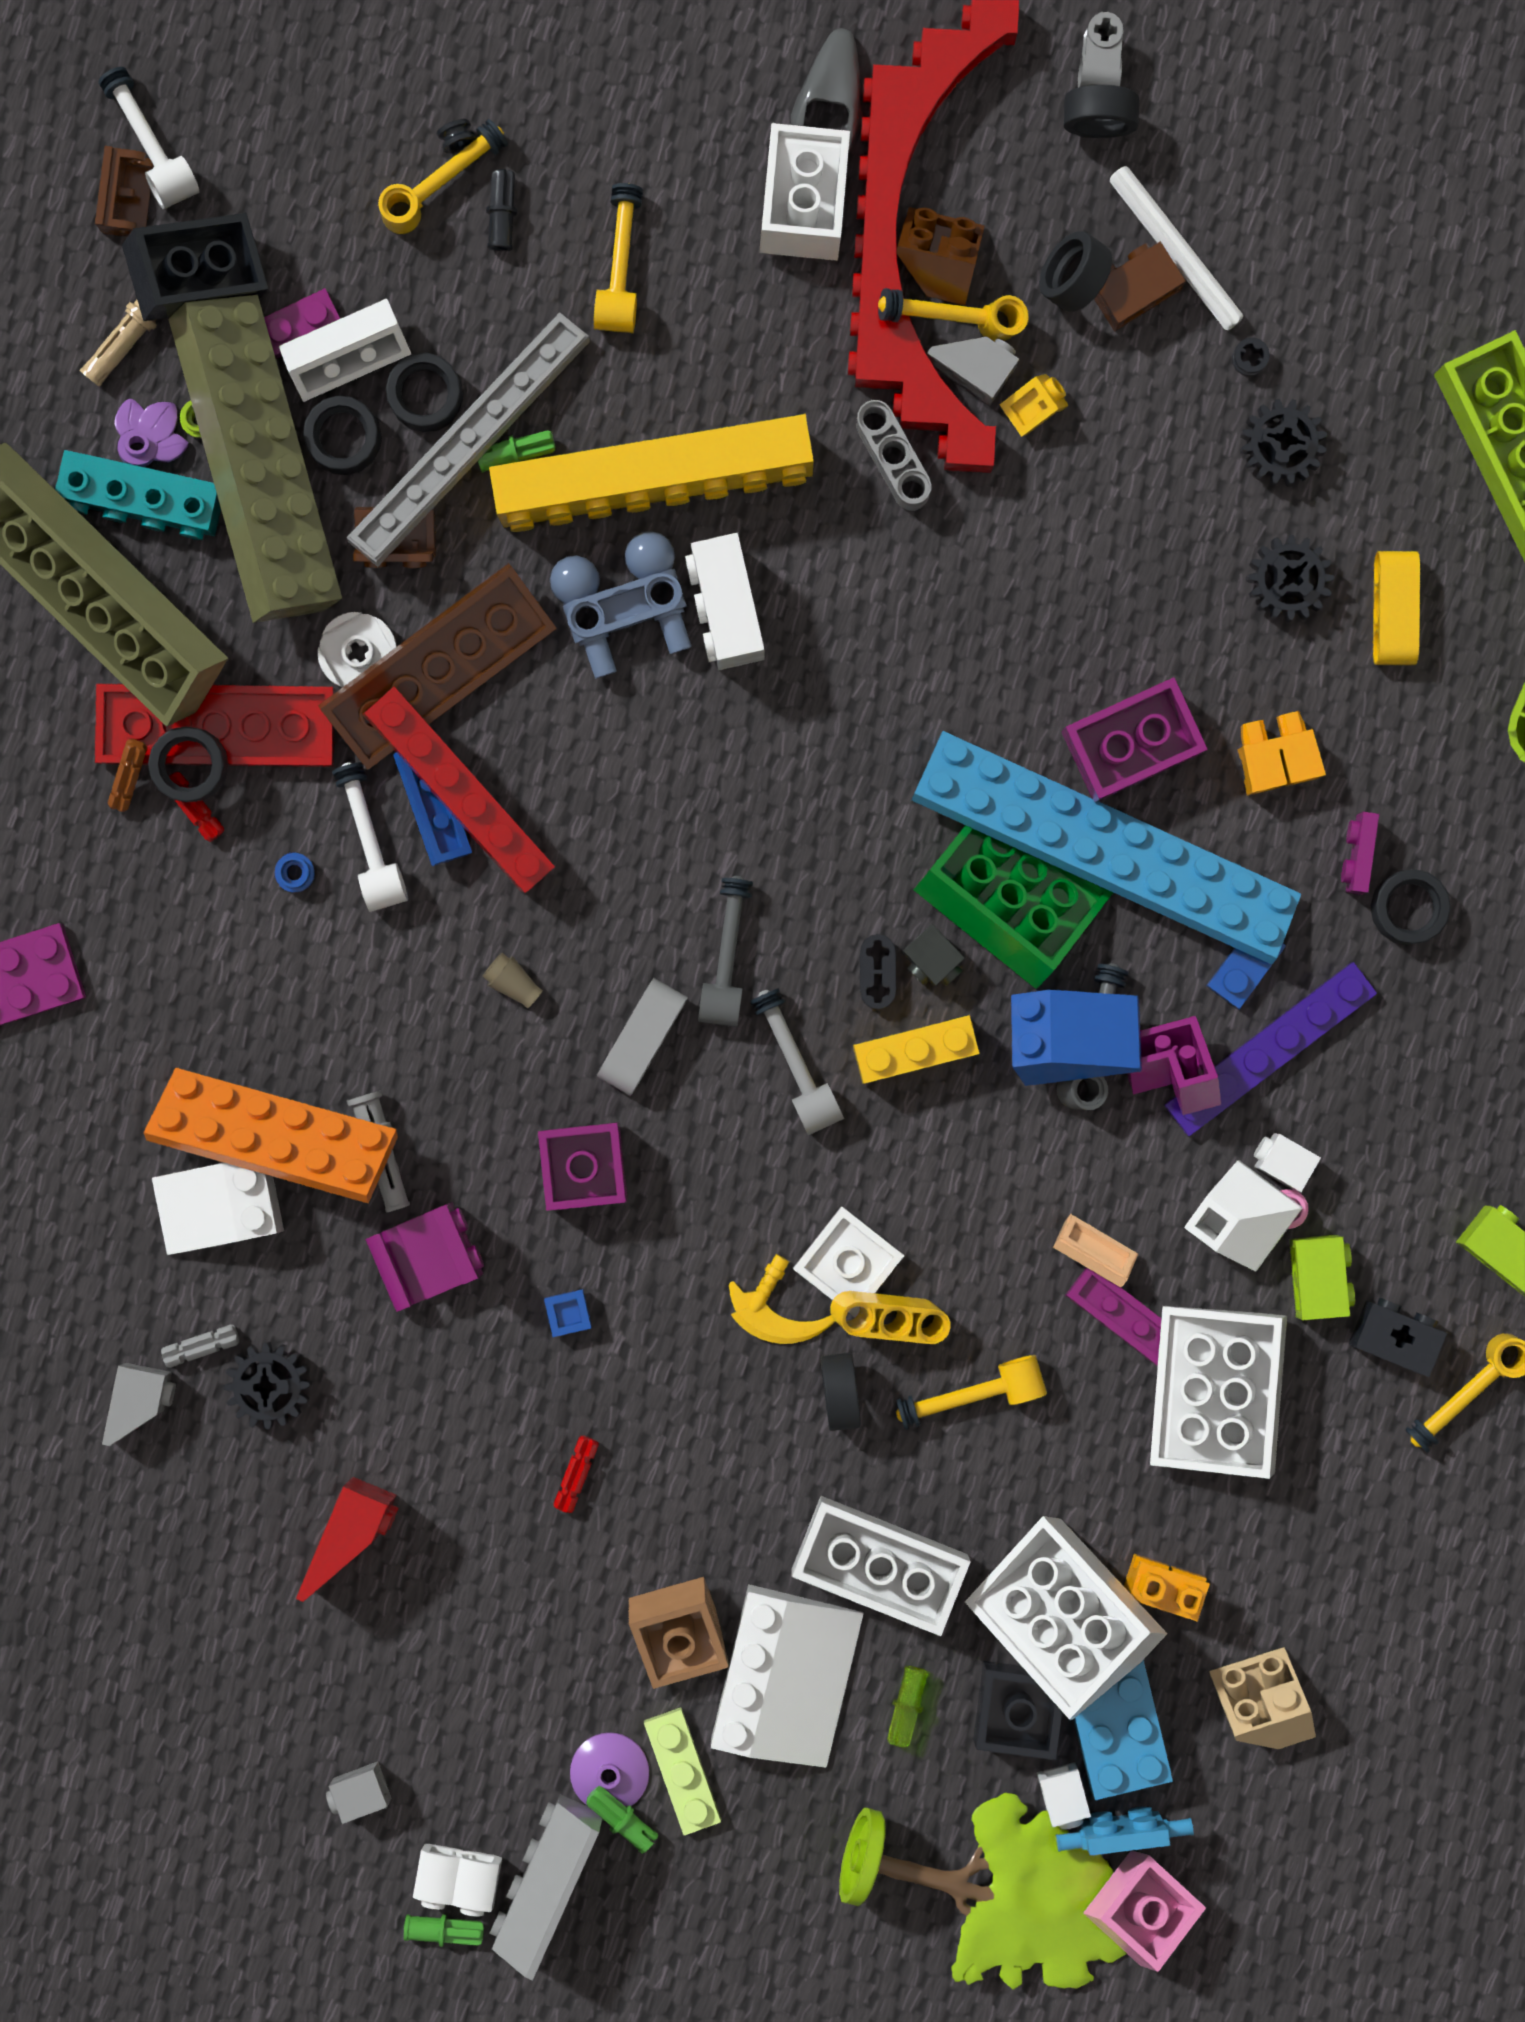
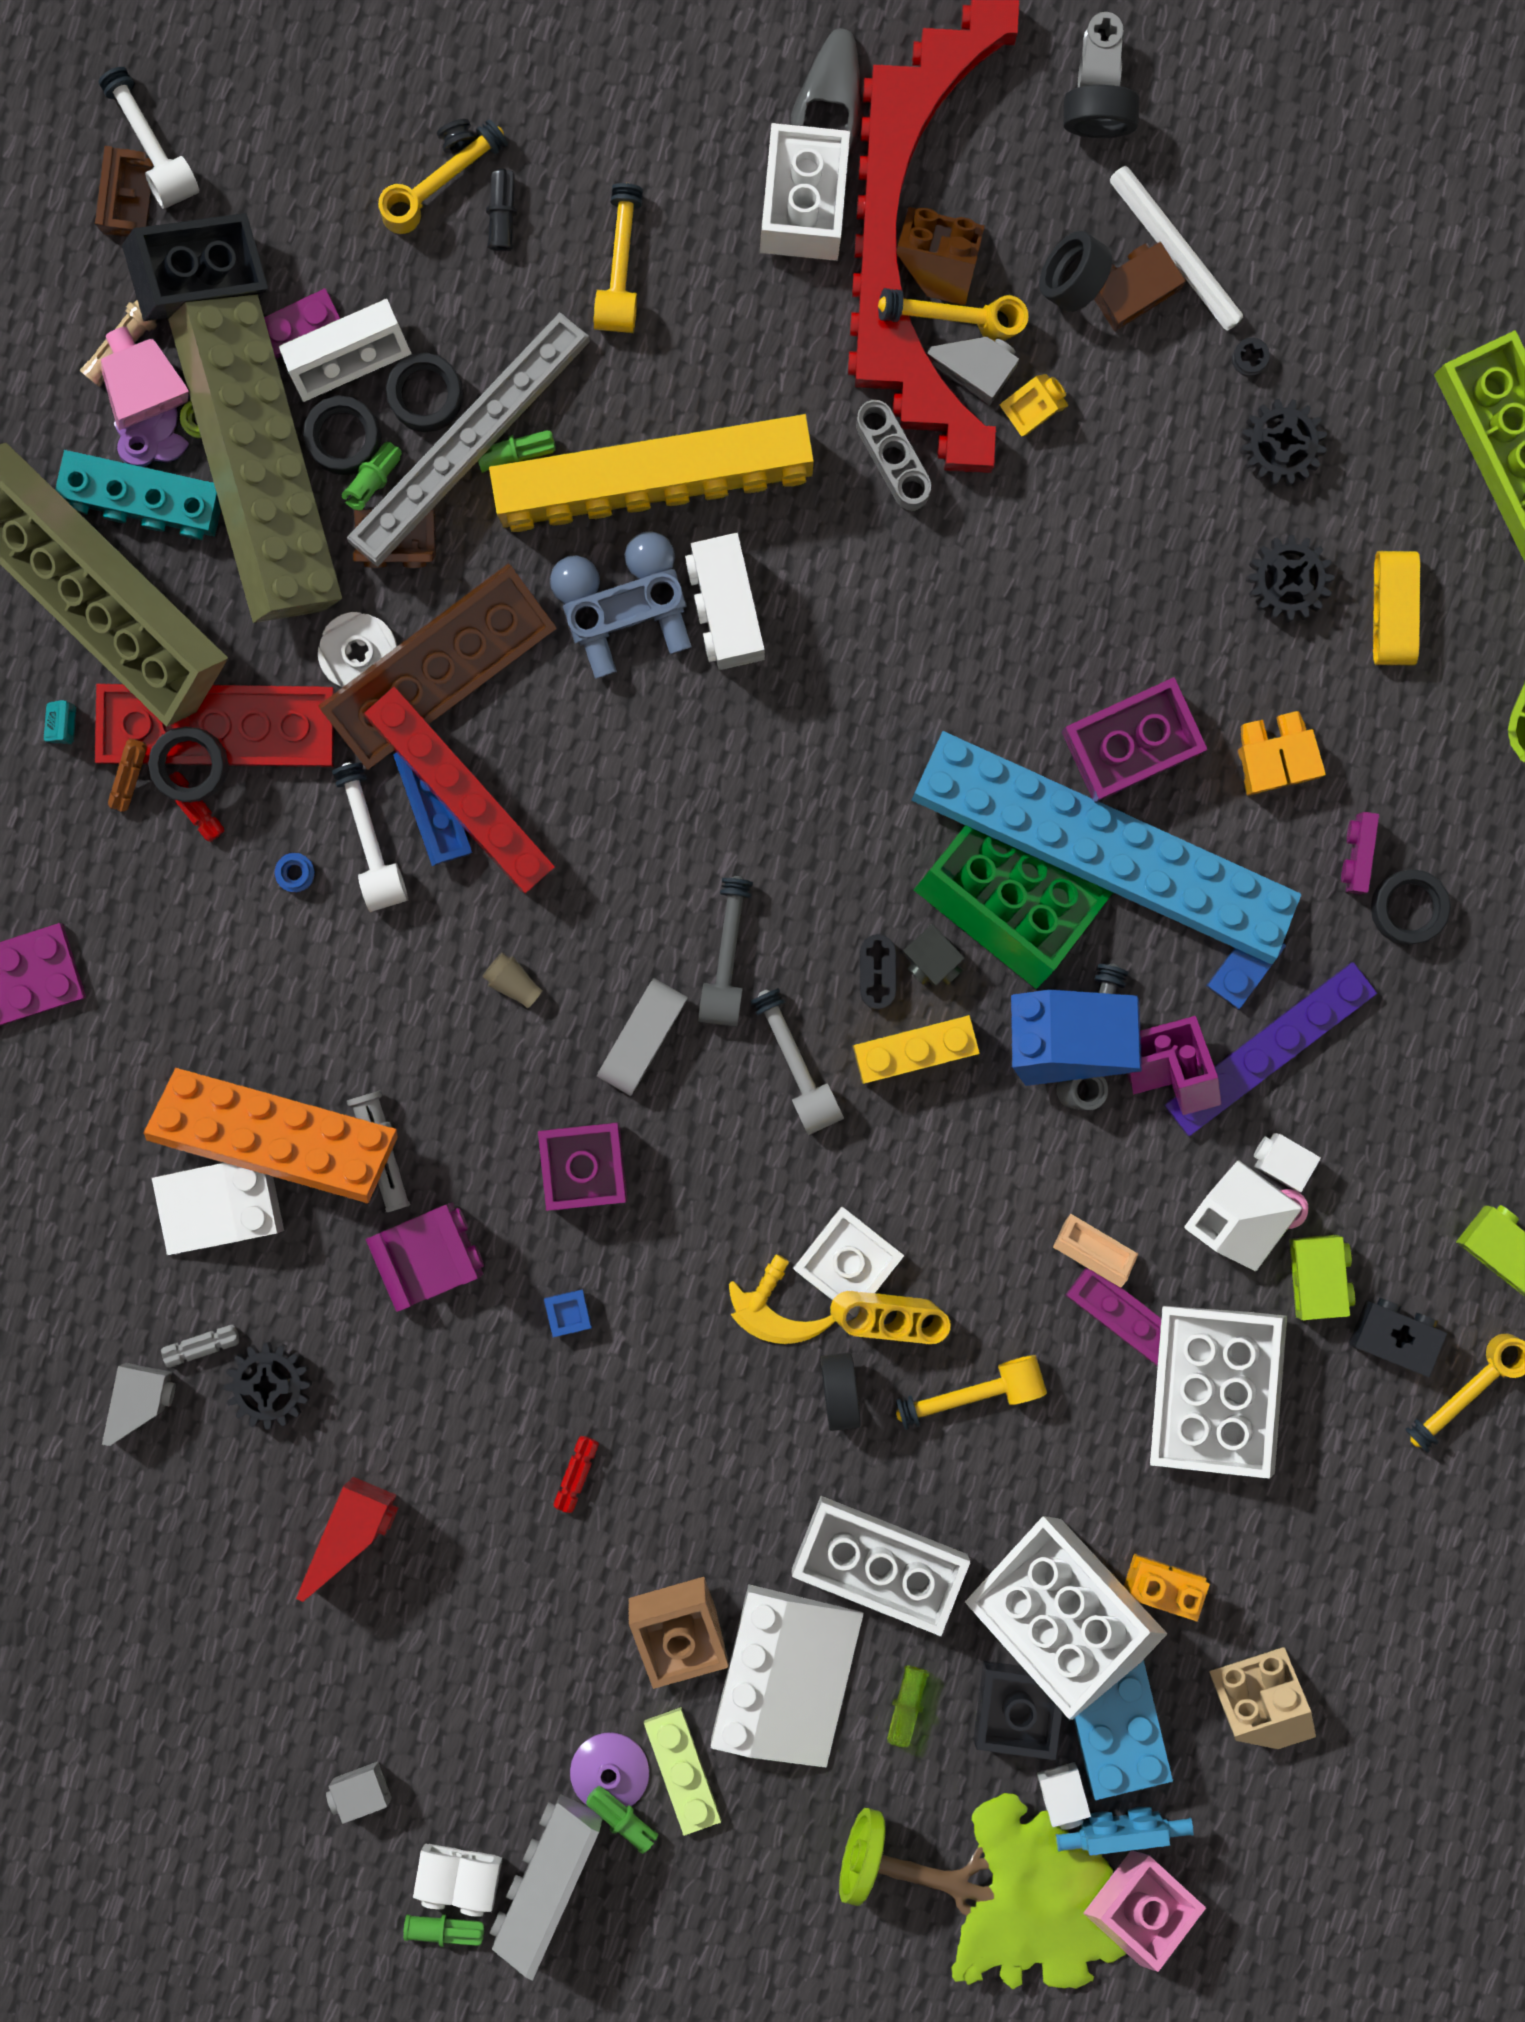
none -> teal slope [44,700,77,744]
none -> bright pink torso [101,327,189,430]
none -> bright green axle [342,442,402,510]

